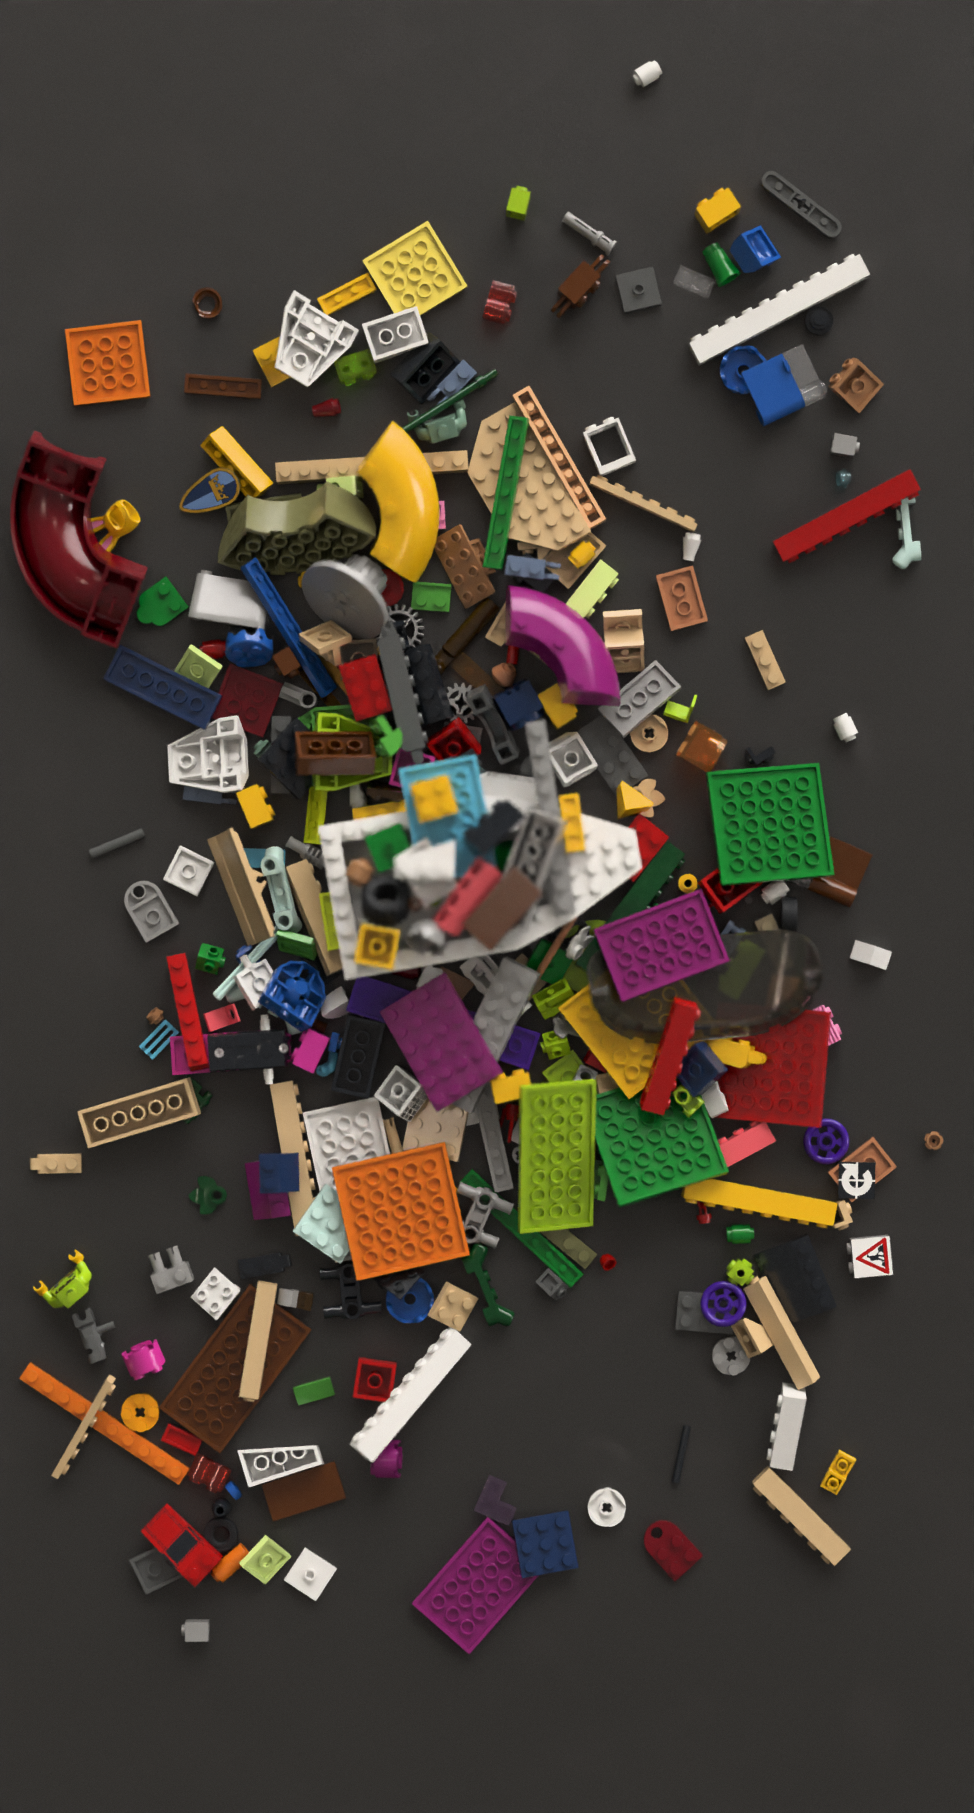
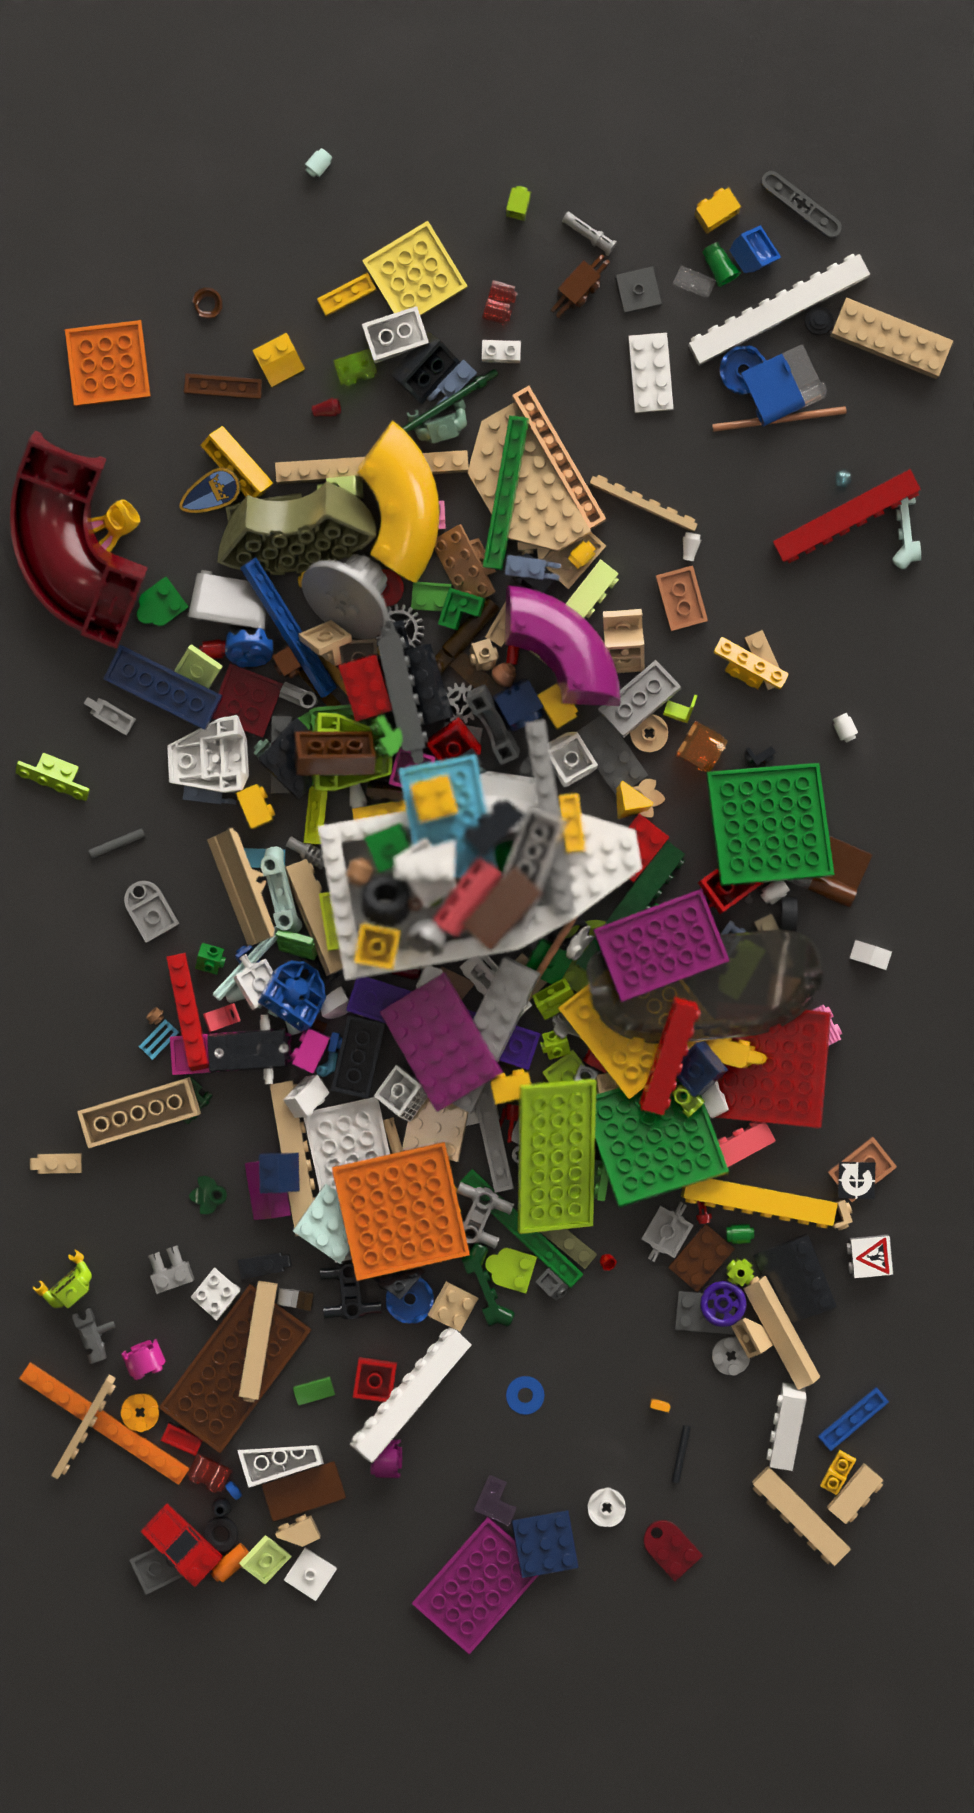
white plate [163,845,215,897] -> none
light grey brick [181,1619,209,1642] -> none
white wedge [275,290,359,387] -> none
white window [583,417,636,476] -> none
white brick [633,60,662,87] -> none
yellow brick [678,874,698,893] -> none
dark purple plate [803,1118,849,1164] -> none
medium nougat plate [828,358,884,413] -> none
light grey brick [830,433,860,458] -> none
medium nougat plate [924,1131,943,1150] -> none
none -> lime bracket [15,753,89,801]
none -> light grey hinge [84,697,136,736]
none -> tan slope [275,1514,321,1547]
none -> white brick [284,1075,329,1118]
none -> light aqua brick [305,148,332,177]
none -> green plate [438,588,486,630]
none -> tan brick [469,638,499,671]
none -> white brick [482,340,521,363]
none -> lime plate [485,1248,537,1294]
none -> blue piece [506,1376,544,1414]
none -> white plate [628,333,673,413]
none -> light grey plate [641,1202,694,1262]
none -> light orange tile [649,1398,670,1413]
none -> reddish brown plate [668,1223,735,1292]
none -> nougat piece [712,406,846,432]
none -> yellow bracket [714,637,788,689]
none -> blue tile [818,1387,889,1452]
none -> tan brick [827,1463,883,1524]
none -> tan brick [830,297,953,379]

